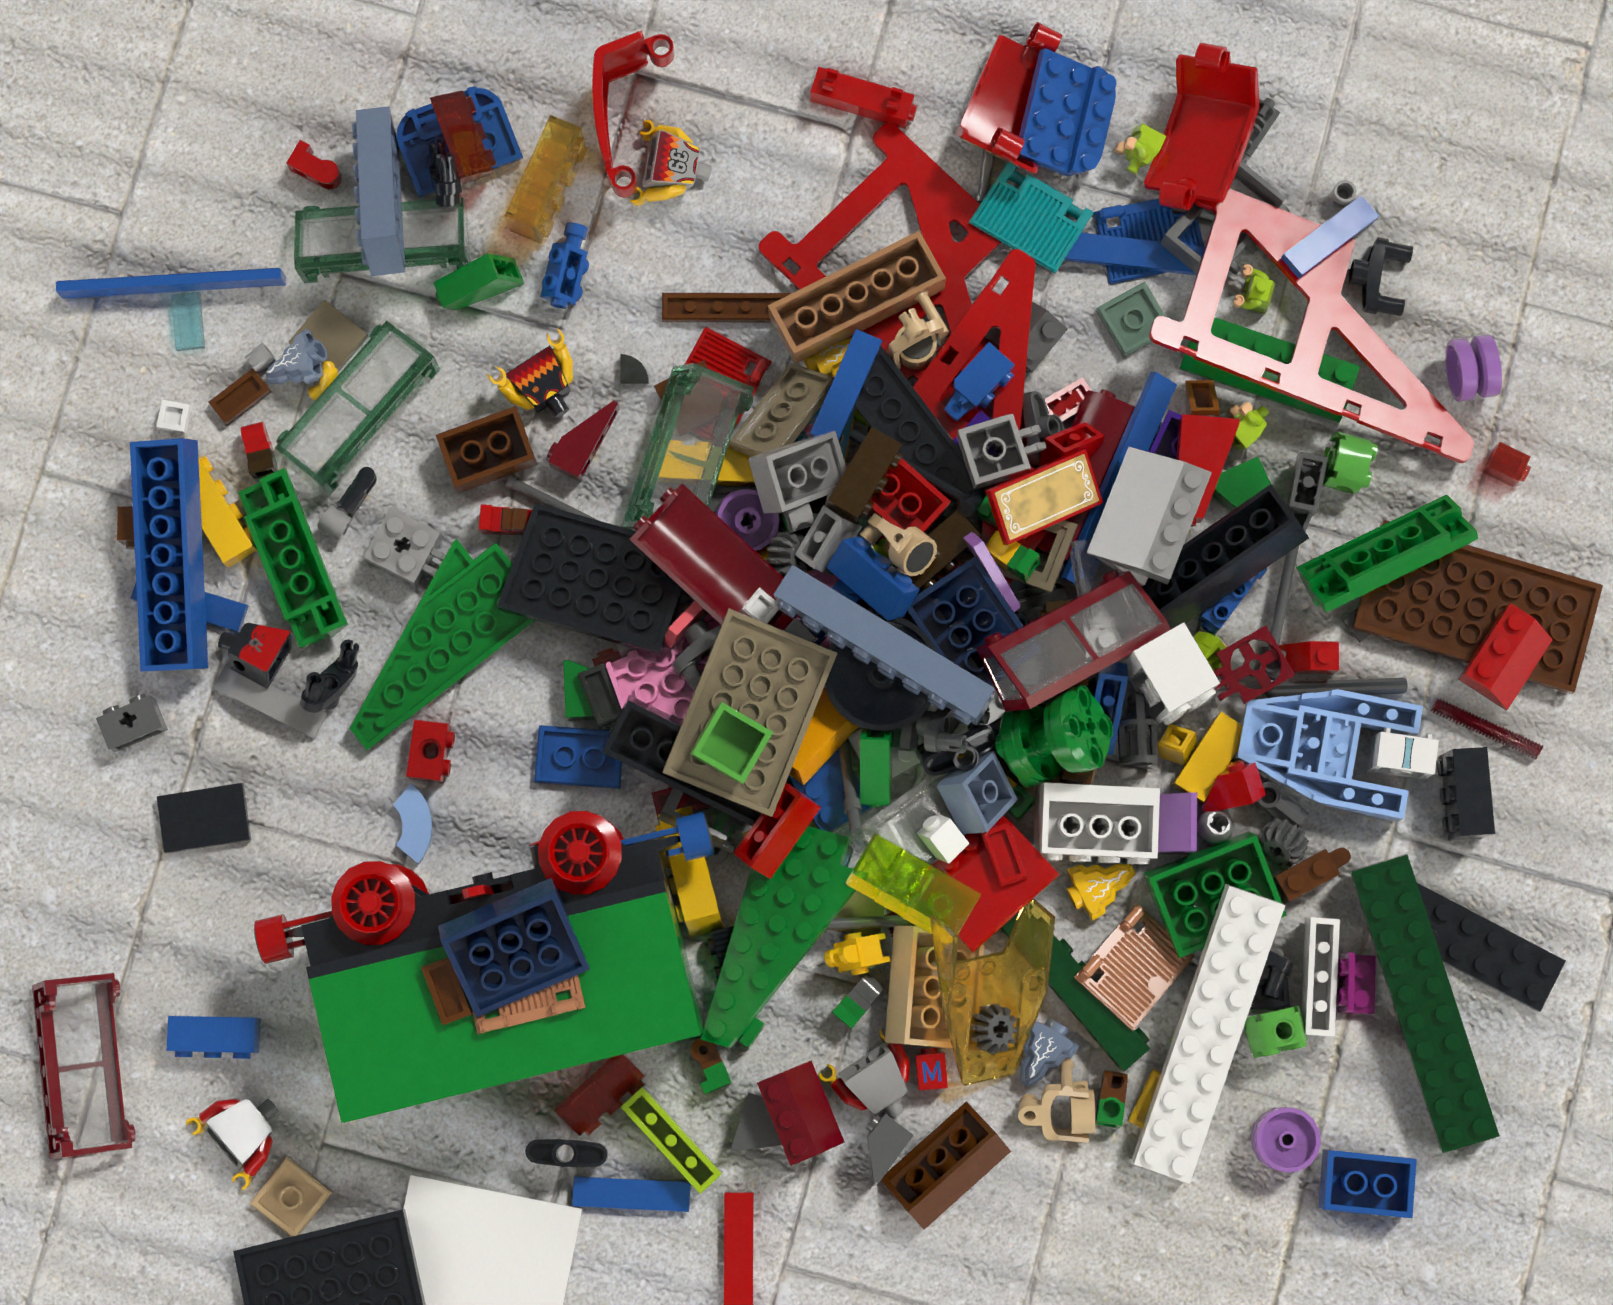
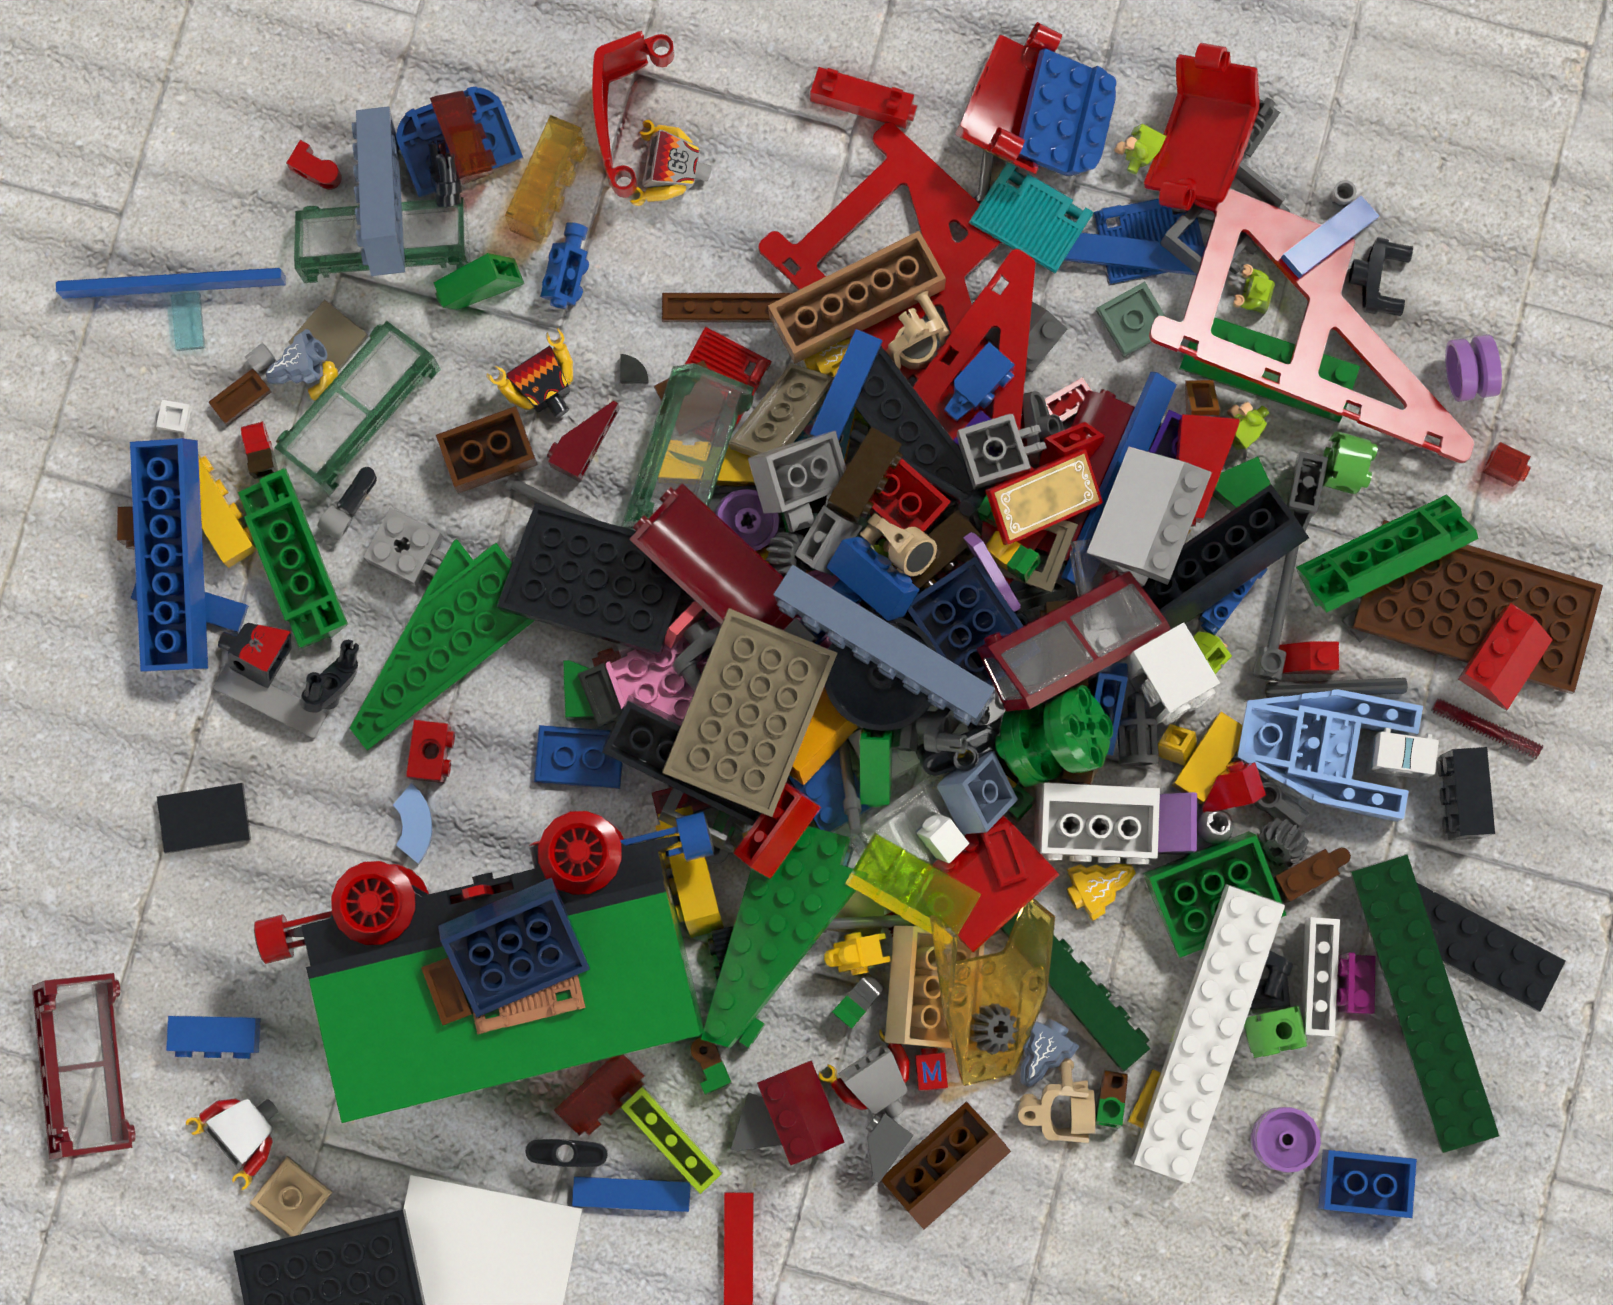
dark grey brick [96,694,168,752] -> none
leg [479,504,532,535] -> none
bright green piece [689,702,773,784] -> none
white tile [740,588,779,624] -> none
nougat window [1074,904,1195,1031] -> none
dark red piece [1213,625,1295,704] -> none

